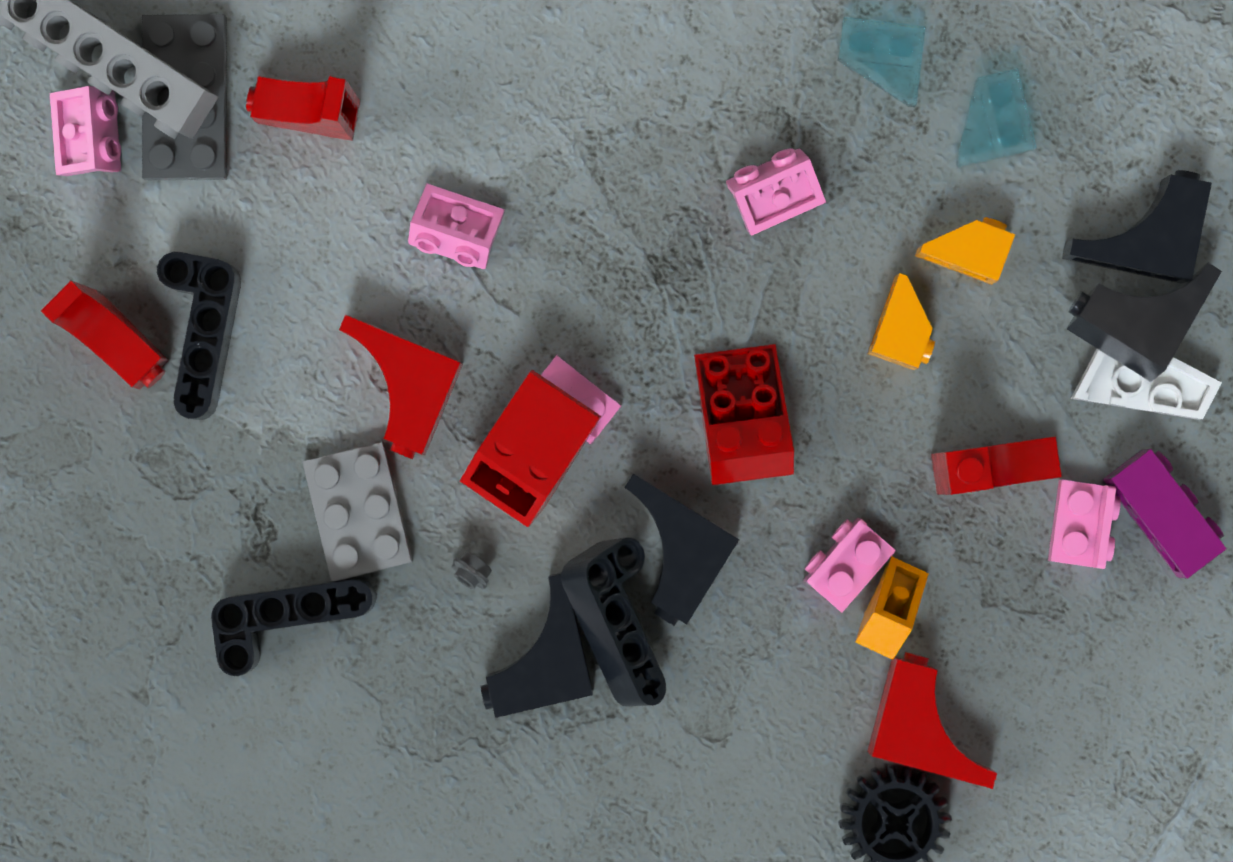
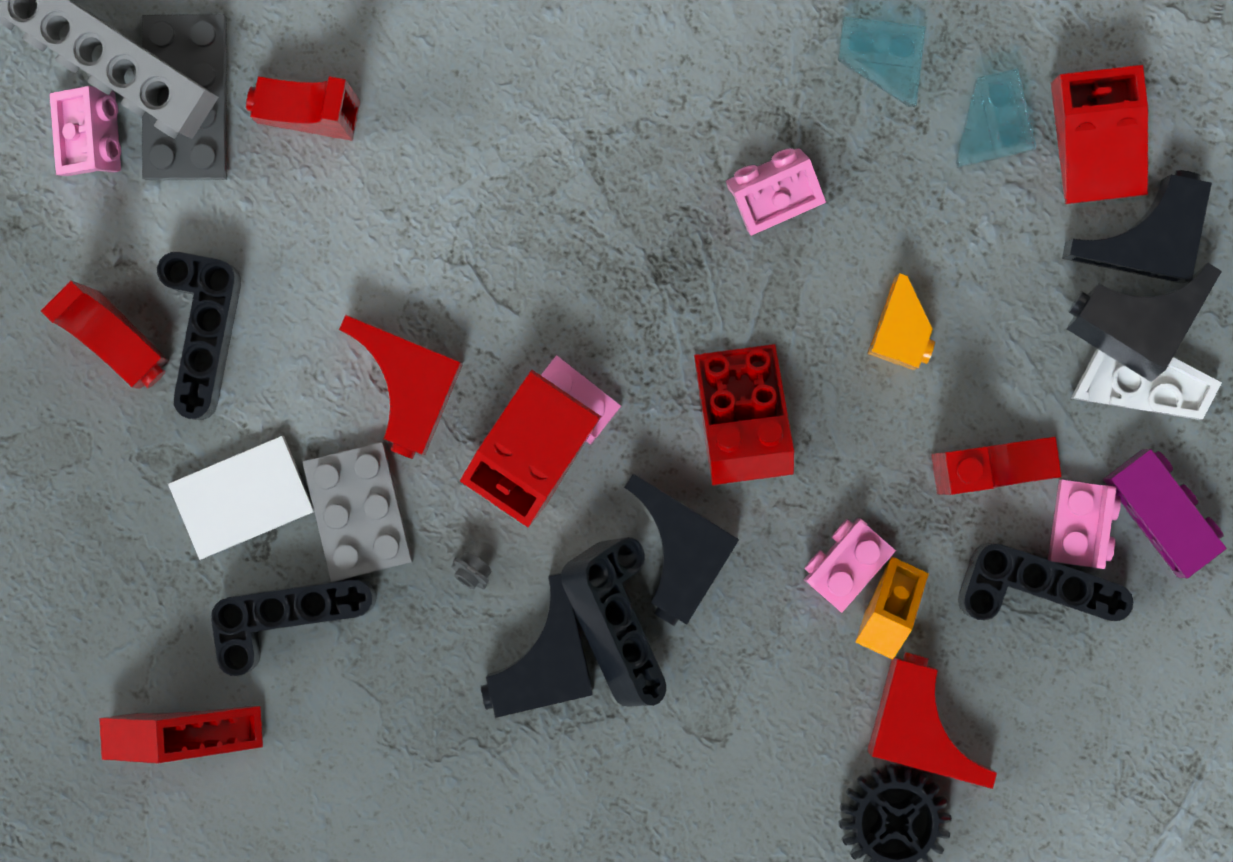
bright pink bracket [408,184,505,269] -> none
light orange slope [915,217,1015,285] -> none
none -> red arch [99,706,263,763]
none -> white tile [168,436,314,560]
none -> black beam [958,543,1134,621]
none -> red slope [1051,65,1148,205]

